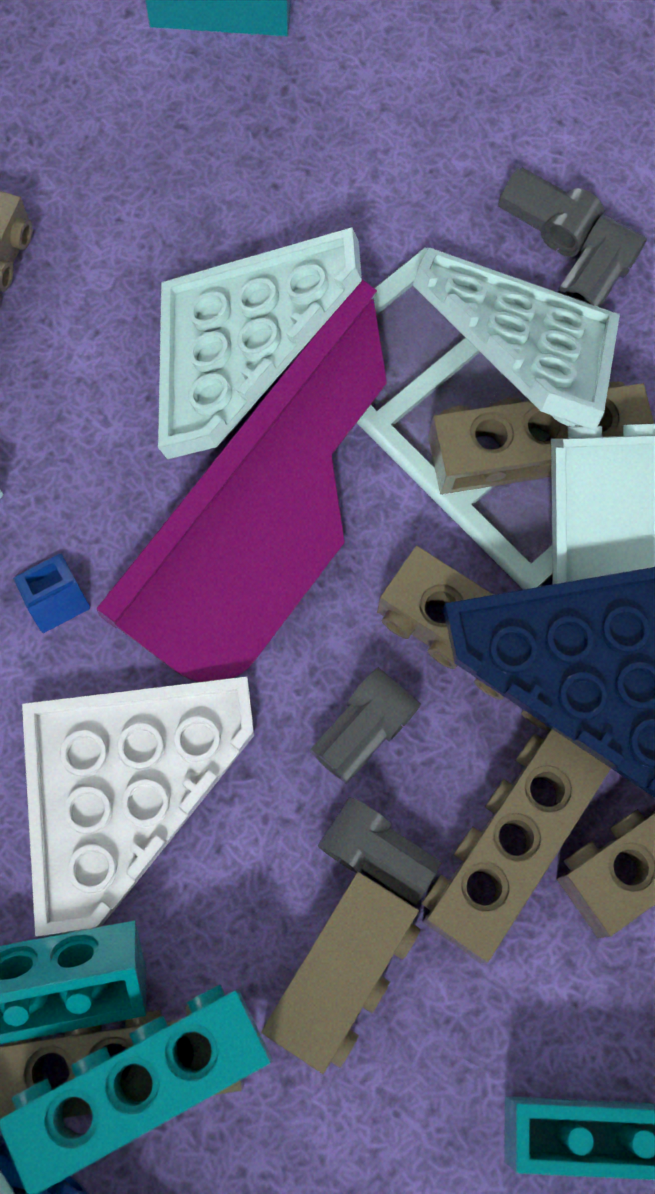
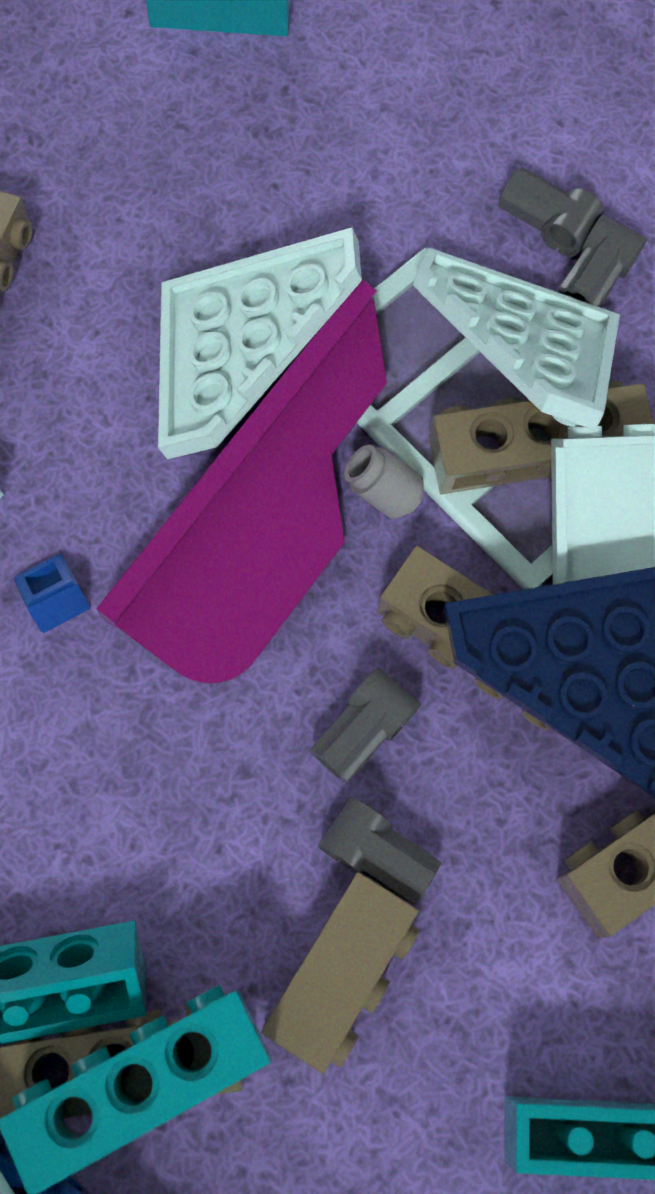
white plate [22,677,254,937] -> none
dark tan brick [421,729,611,963] -> none
none -> light grey brick [344,445,424,519]

